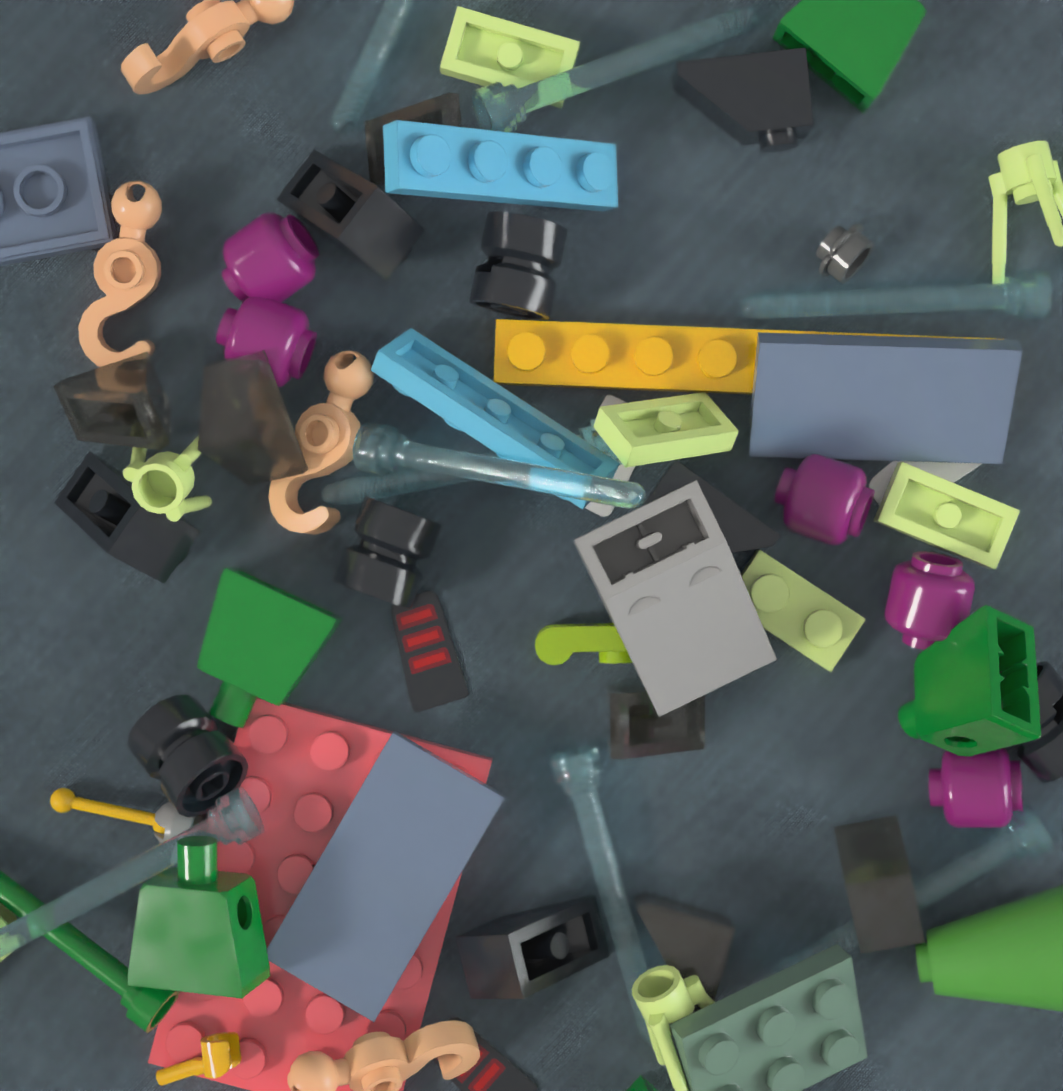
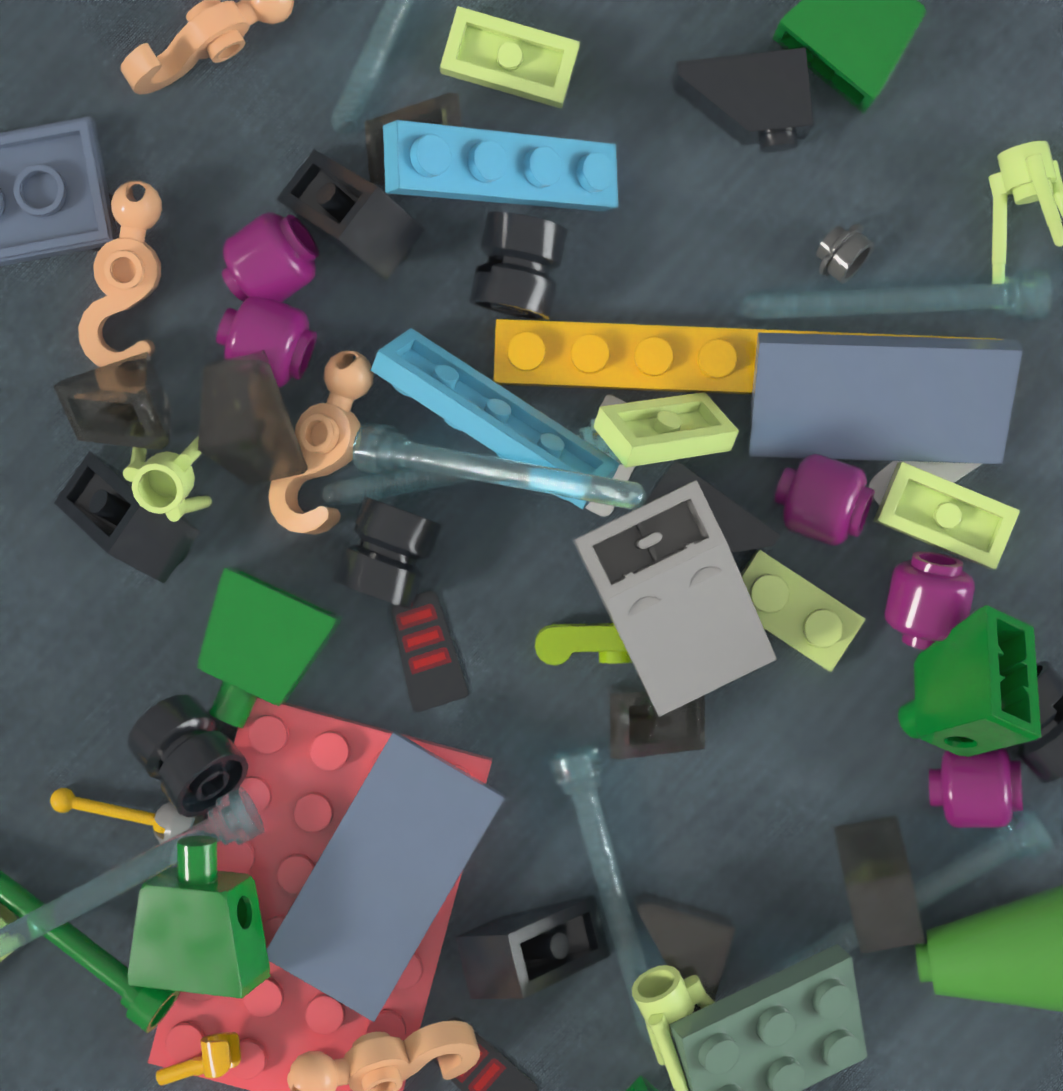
clear light blue piece [472,5,759,133] -> none

